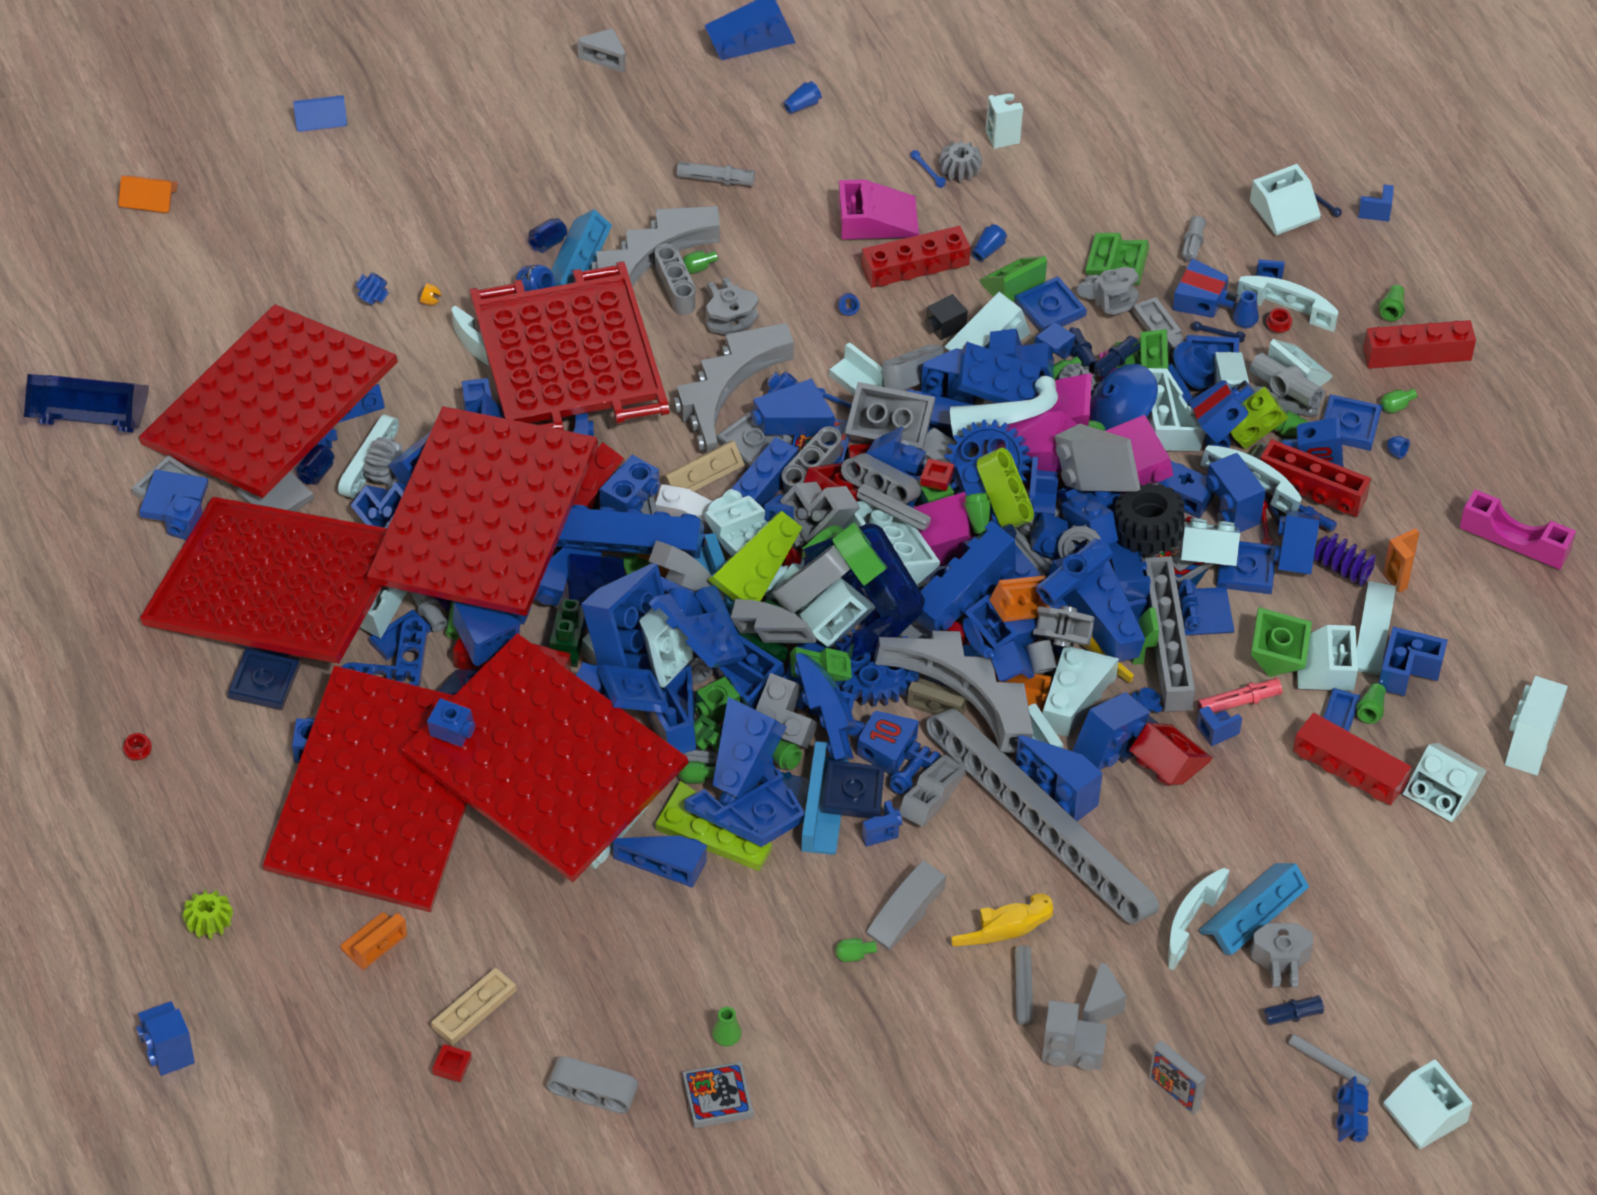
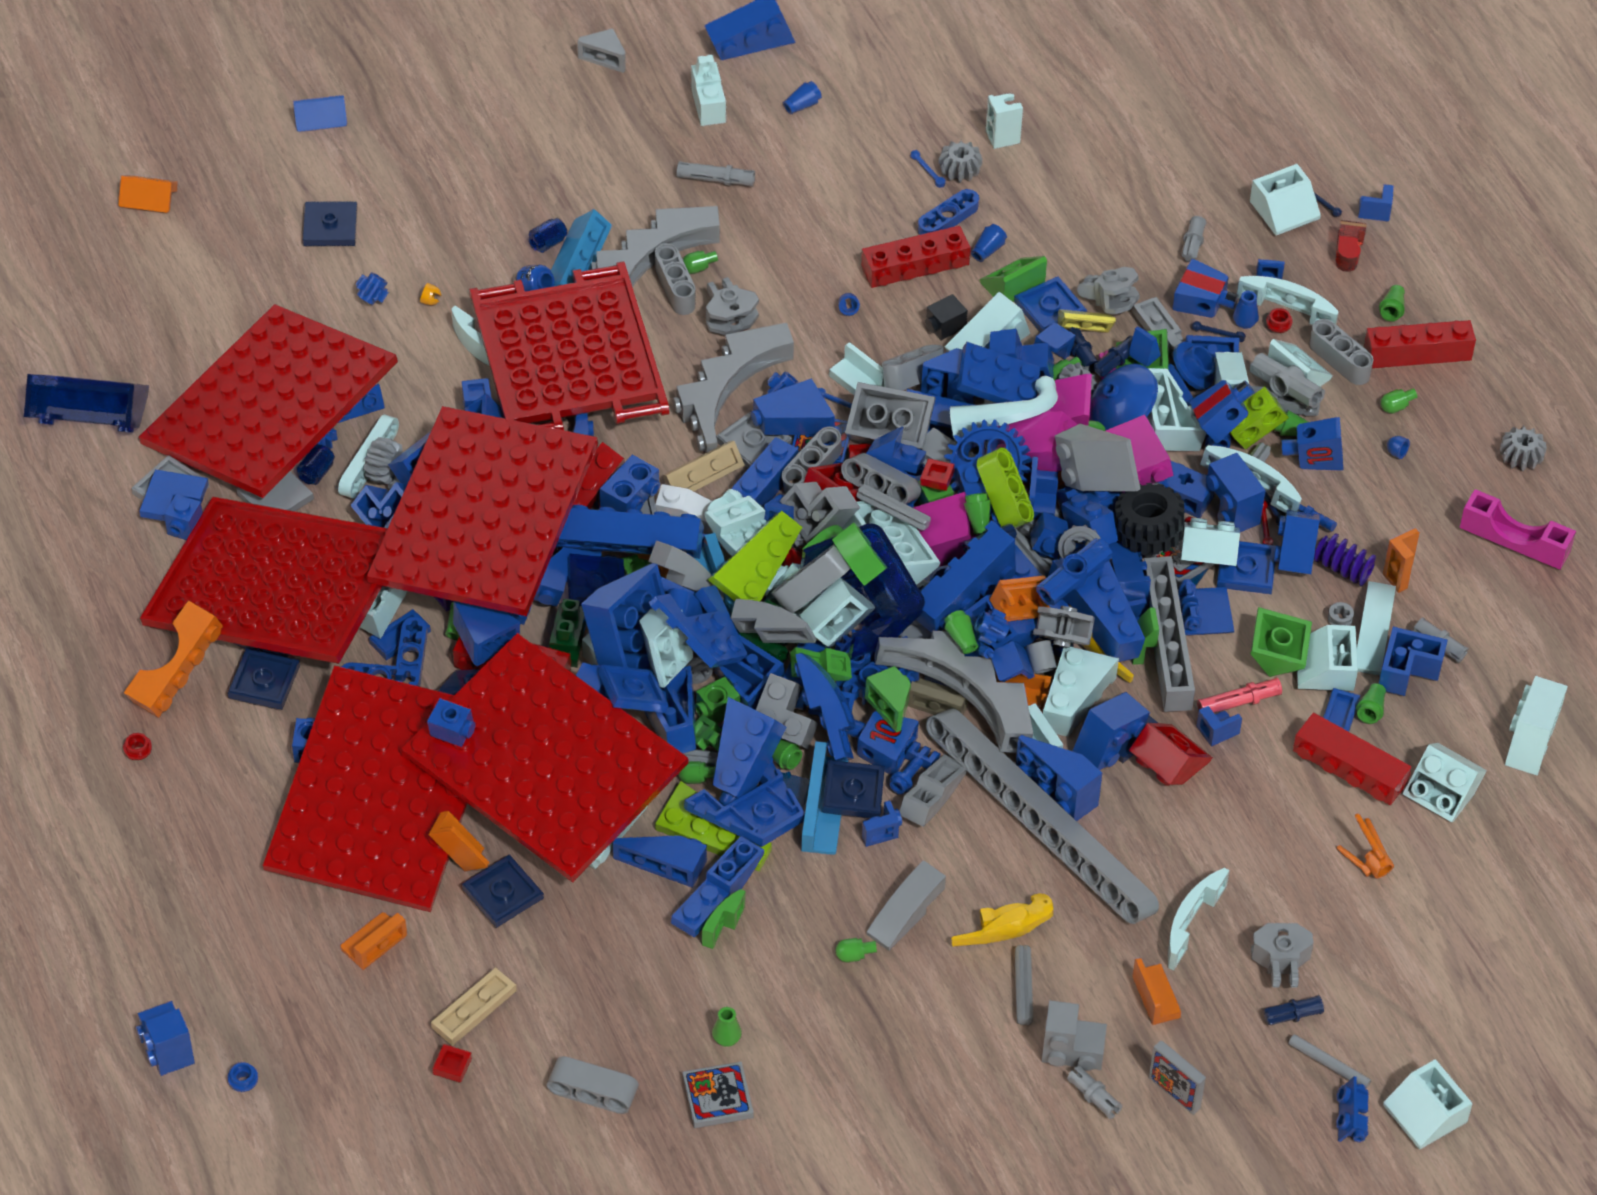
lime gear [182,889,233,939] -> none
light grey axle [409,592,448,632] -> none
dark pink slope [838,179,919,240] -> none
light grey slope [1082,963,1126,1023] -> none
bright green slope [1085,233,1150,285] -> none
blue plate [1132,687,1163,713] -> none
dark azure panel [1199,863,1309,955] -> none
red brick [1260,439,1371,517] -> none
blue tile [1323,394,1382,451] -> none
none -> orange arch [124,600,223,718]
none -> blue plate [228,1062,258,1092]
none -> dark blue plate [303,201,358,246]
none -> orange panel [429,811,489,871]
none -> dark blue plate [462,854,544,928]
none -> blue slope [671,836,764,938]
none -> light aqua hinge [691,55,726,126]
none -> bright green slope [702,889,745,949]
none -> bright green slope [865,666,911,732]
none -> blue beam [918,189,979,235]
none -> bright green cone [944,610,978,654]
none -> blue gear [974,608,1010,645]
none -> light yellow slope [1058,309,1116,332]
none -> light grey pin [1067,1066,1122,1119]
none -> blue slope [1129,326,1161,367]
none -> orange panel [1132,958,1181,1025]
none -> light grey beam [1309,319,1374,385]
none -> light grey bush [1328,602,1354,626]
none -> leg [1335,220,1367,272]
none -> orange plant [1337,813,1394,878]
none -> light grey pin [1413,617,1469,663]
none -> light grey gear [1500,425,1547,472]

